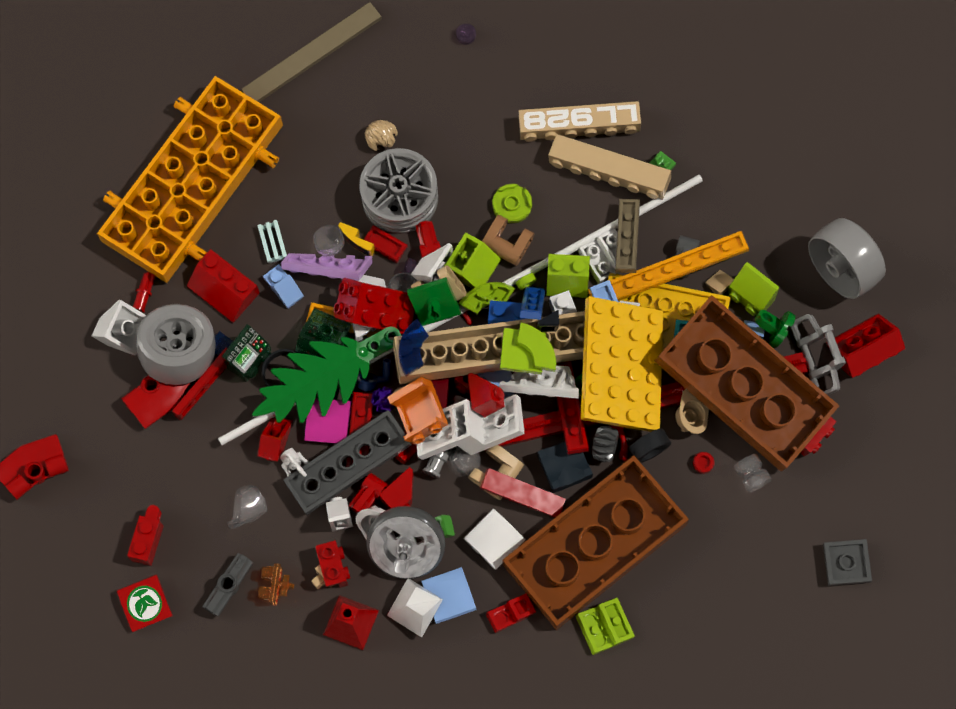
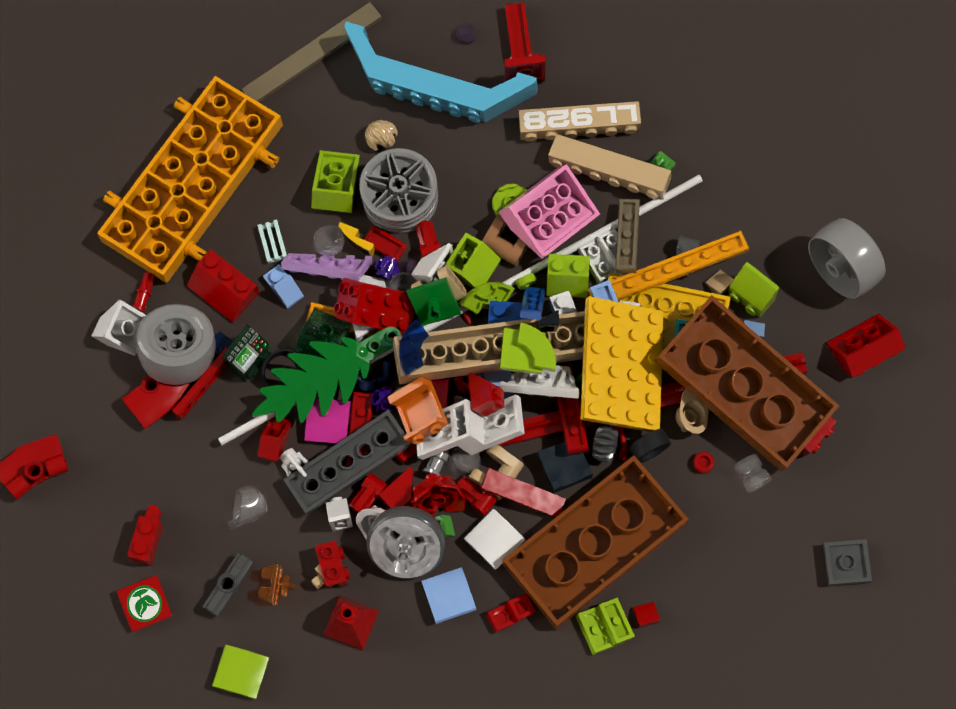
white slope [387,578,443,637] -> none
green tile [755,310,796,348] -> none
light grey bar [791,314,846,395] -> none
none -> lime slope [212,645,269,699]
none -> lime slope [311,150,360,213]
none -> medium azure slope [344,21,538,123]
none -> dark purple gear [374,256,400,281]
none -> red brick [410,473,465,516]
none -> red piece [457,476,498,516]
none -> bright pink slope [499,164,600,259]
none -> red bracket [504,2,546,82]
none -> red slope [633,602,660,628]

